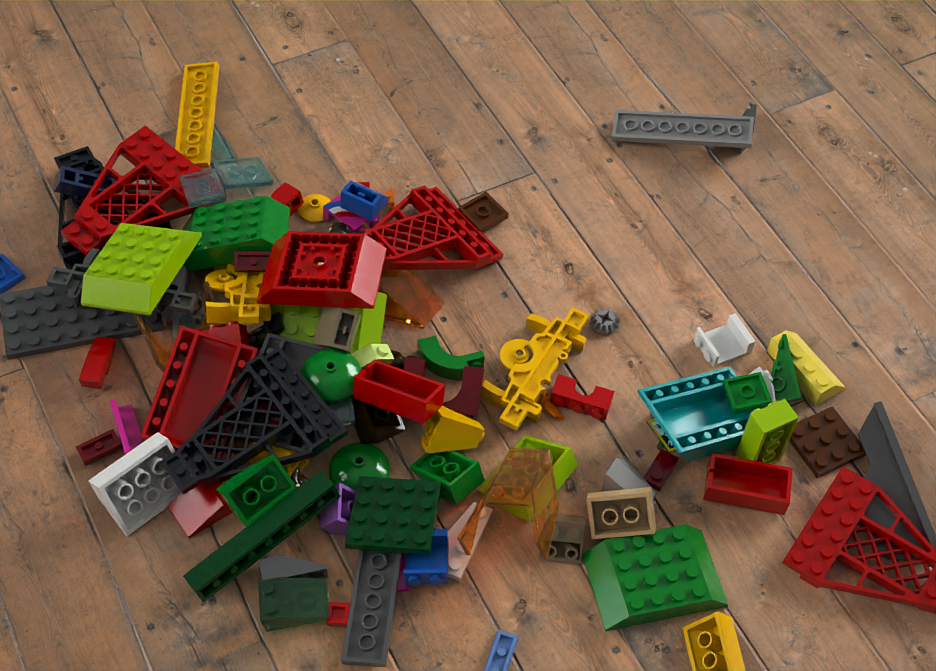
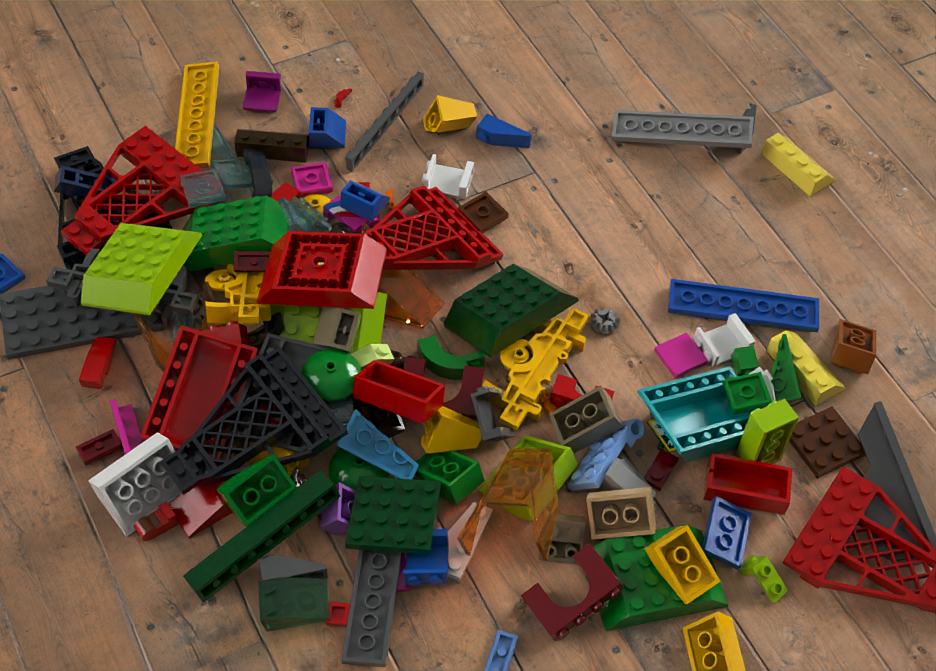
none -> red leg [134,502,178,541]
none -> dark brown slope [234,129,309,163]
none -> magenta bracket [243,71,282,113]
none -> black slope [243,149,272,198]
none -> clear light blue tile [278,197,319,232]
none -> clear light blue plate [290,196,331,231]
none -> dark pink tile [291,162,333,197]
none -> blue slope [309,107,346,148]
none -> red piece [334,88,352,108]
none -> dark azure wing [336,409,419,479]
none -> dark grey plate [345,71,424,172]
none -> white panel [422,154,474,200]
none -> yellow slope [423,95,477,133]
none -> dark green slope [443,264,579,358]
none -> dark grey panel [471,386,515,442]
none -> blue slope [476,114,532,148]
none -> dark red arch [521,543,623,641]
none -> dark tan brick [549,386,623,453]
none -> light blue hinge [567,419,644,491]
none -> yellow slope [644,525,721,604]
none -> dark pink tile [654,332,708,379]
none -> blue plate [668,279,819,333]
none -> blue plate [702,496,752,570]
none -> green brick [731,346,759,376]
none -> lime bracket [739,555,788,603]
none -> light yellow slope [762,133,835,196]
none -> dark orange slope [831,319,876,374]

